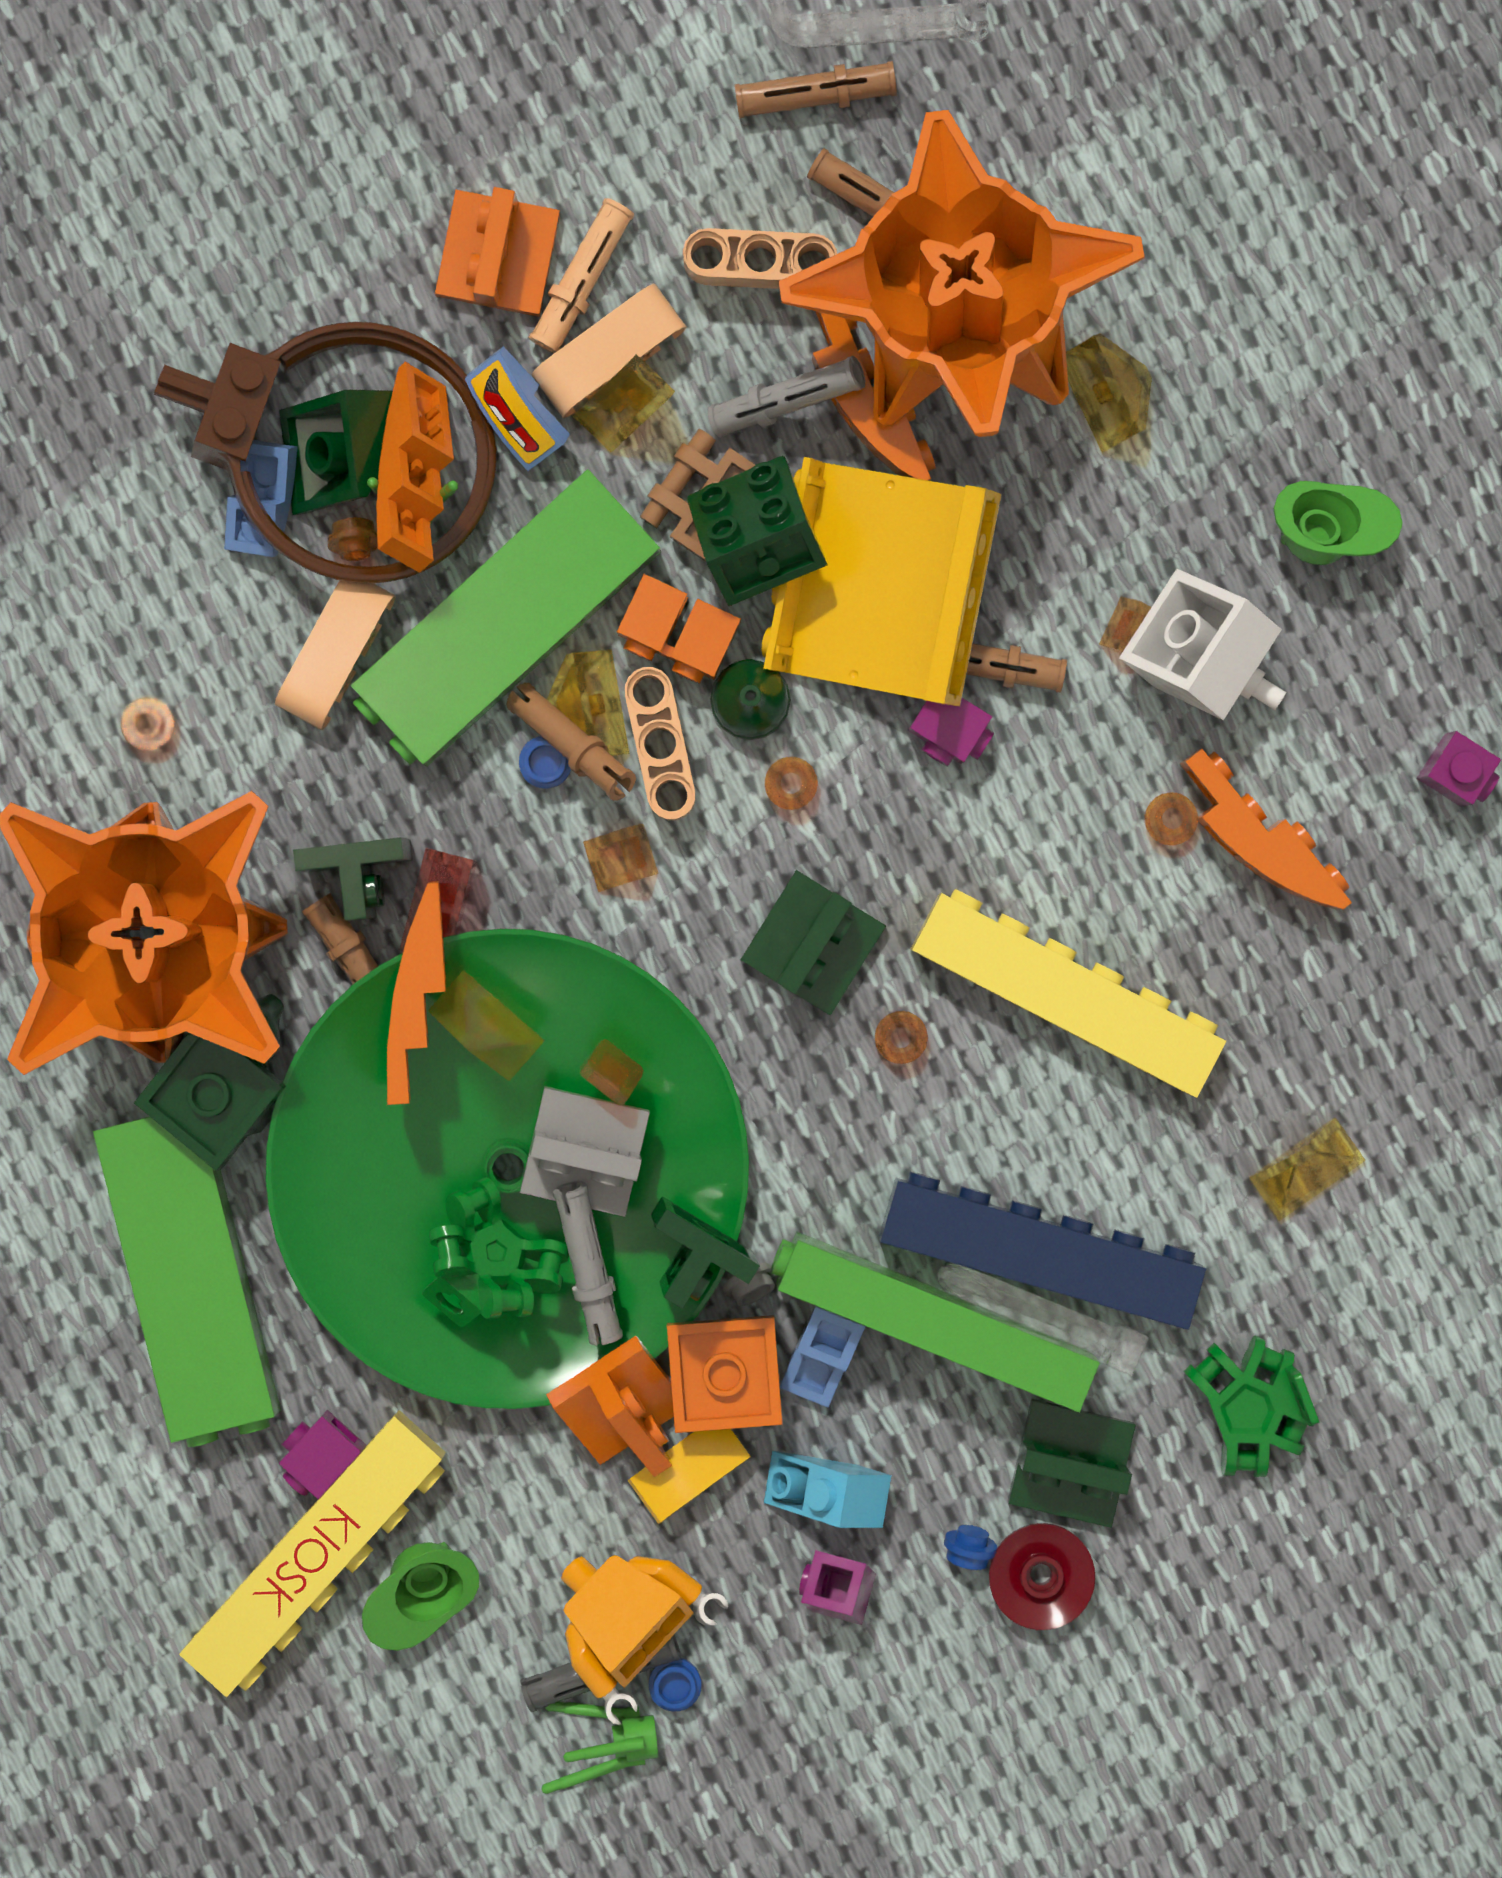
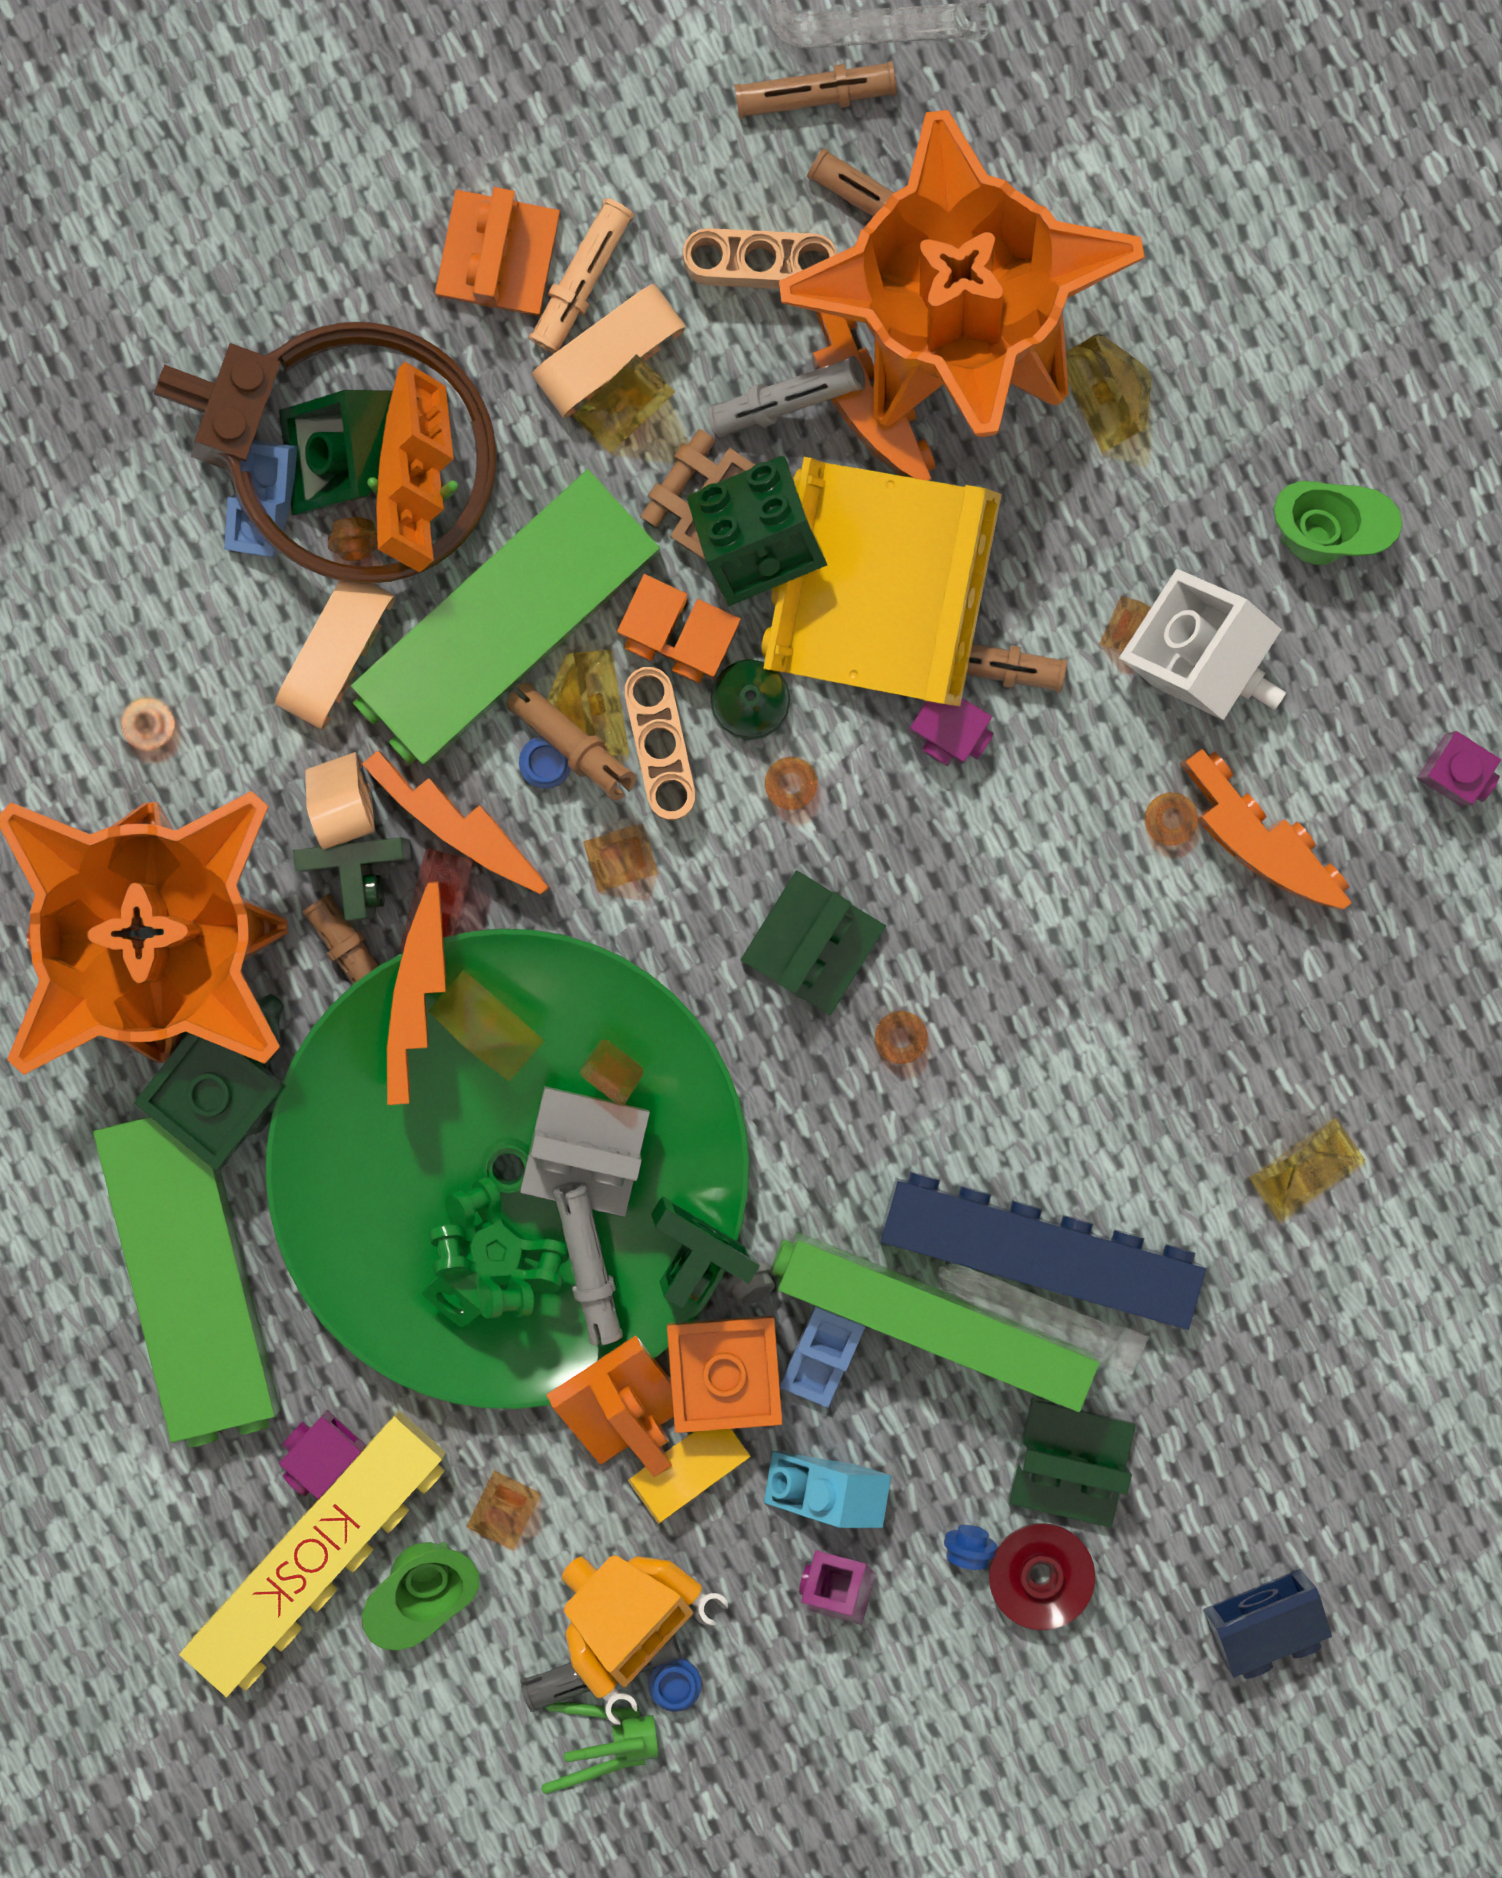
slope [465,346,570,471] -> none
light yellow brick [910,889,1227,1098] -> none
green piece [1183,1335,1320,1477] -> none
none -> light nougat beam [305,752,375,850]
none -> orange slope [362,751,551,895]
none -> clear orange slope [466,1470,541,1550]
none -> dark blue slope [1203,1569,1332,1679]

